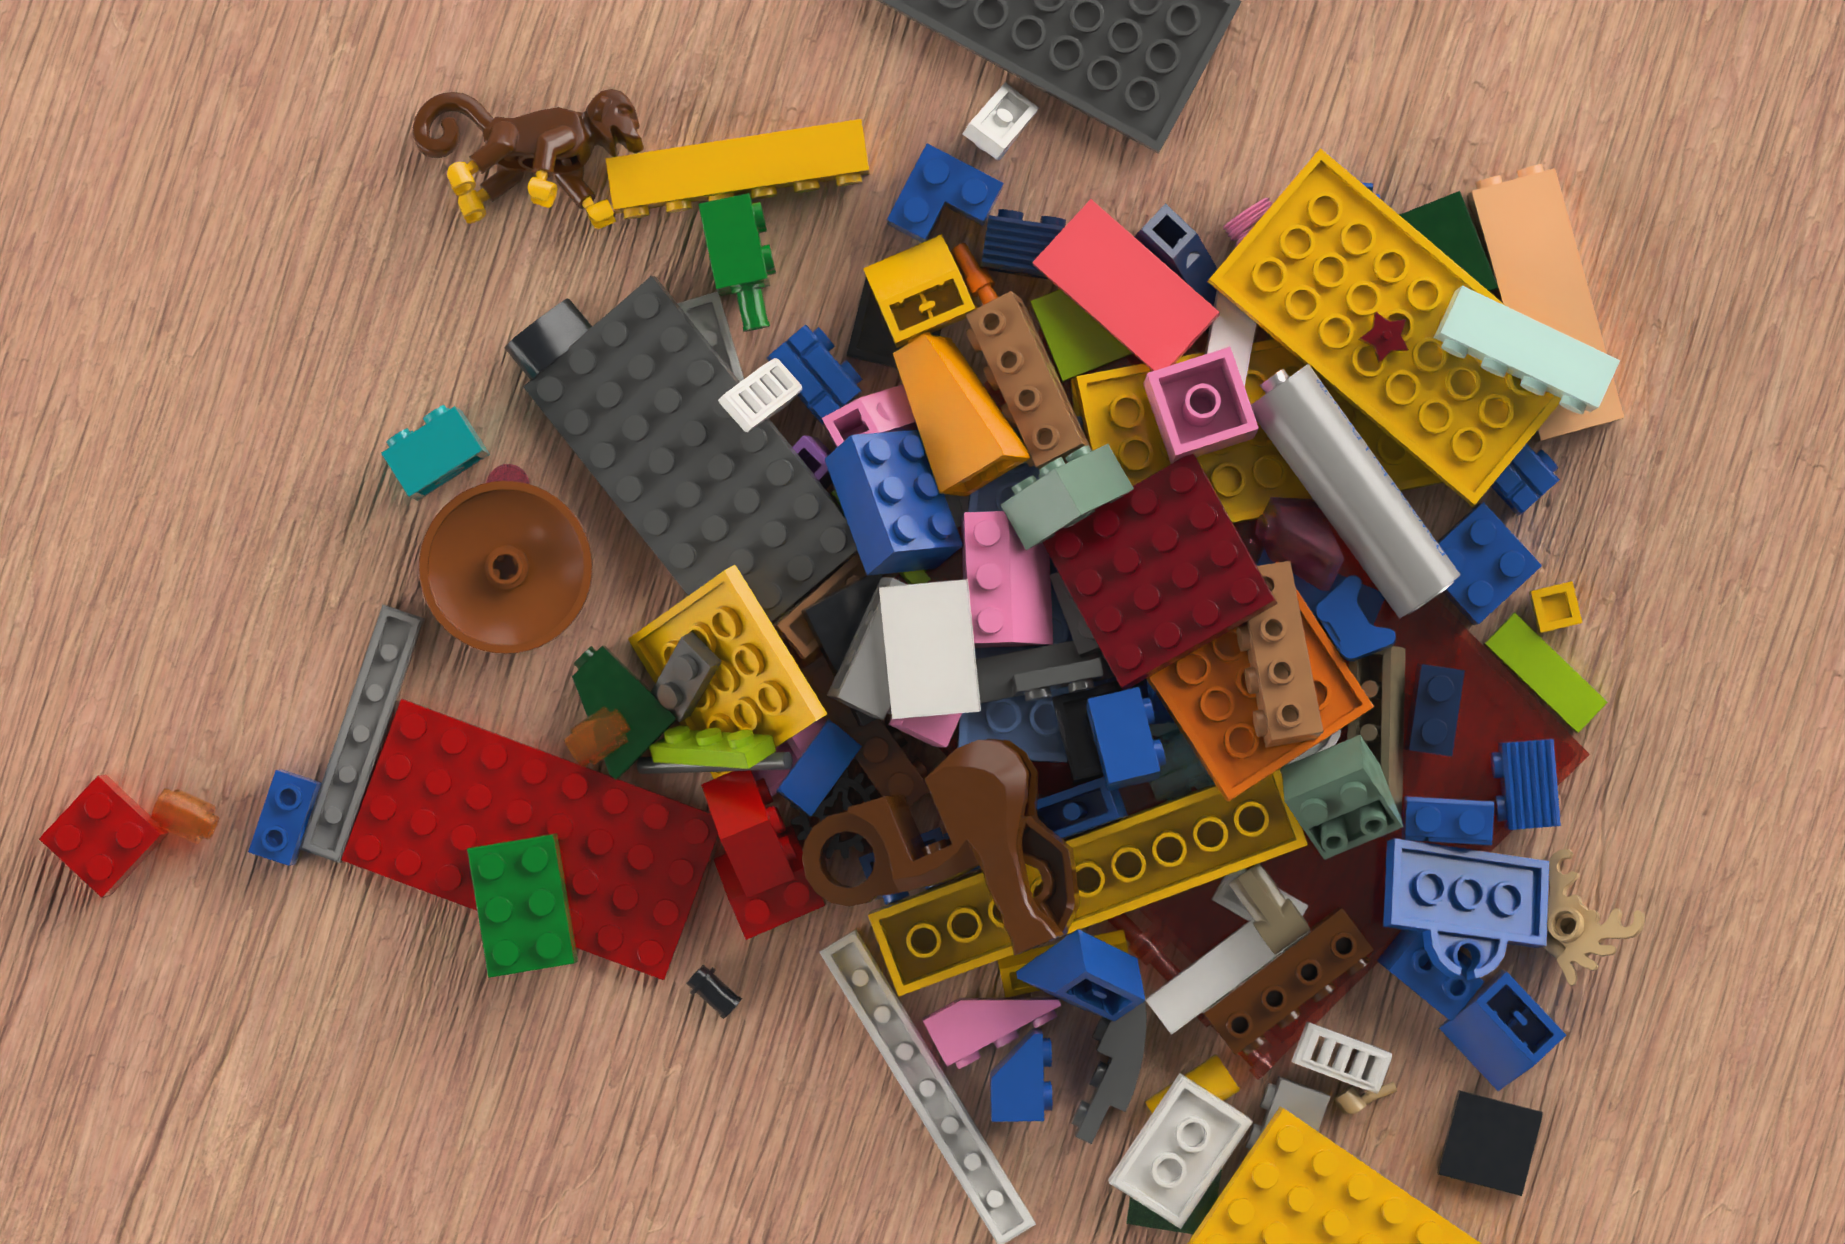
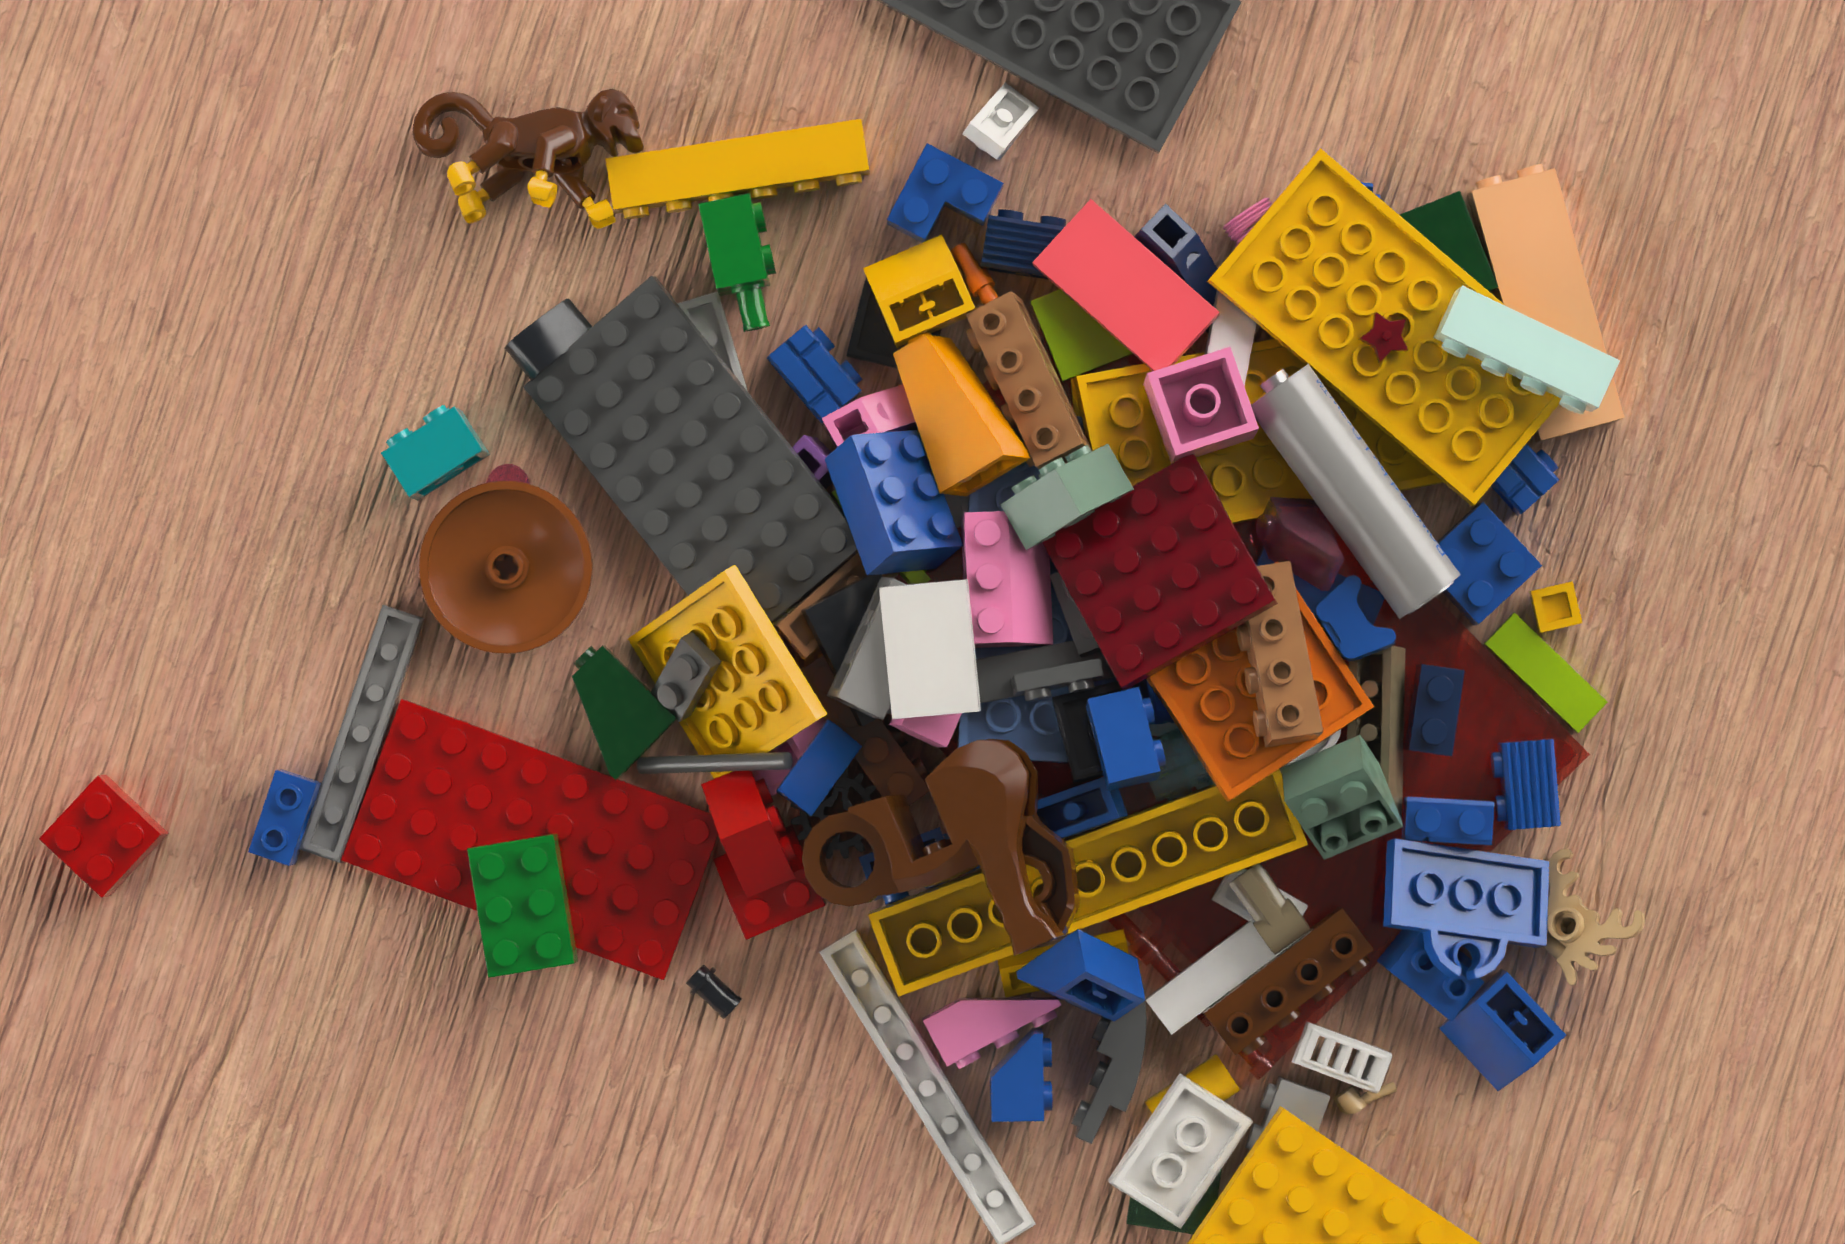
clear orange brick [151,788,219,844] -> none
clear orange brick [563,706,631,767] -> none
lime plate [649,726,776,769] -> none
white slope [718,358,802,432] -> none
black tile [1437,1090,1543,1196] -> none

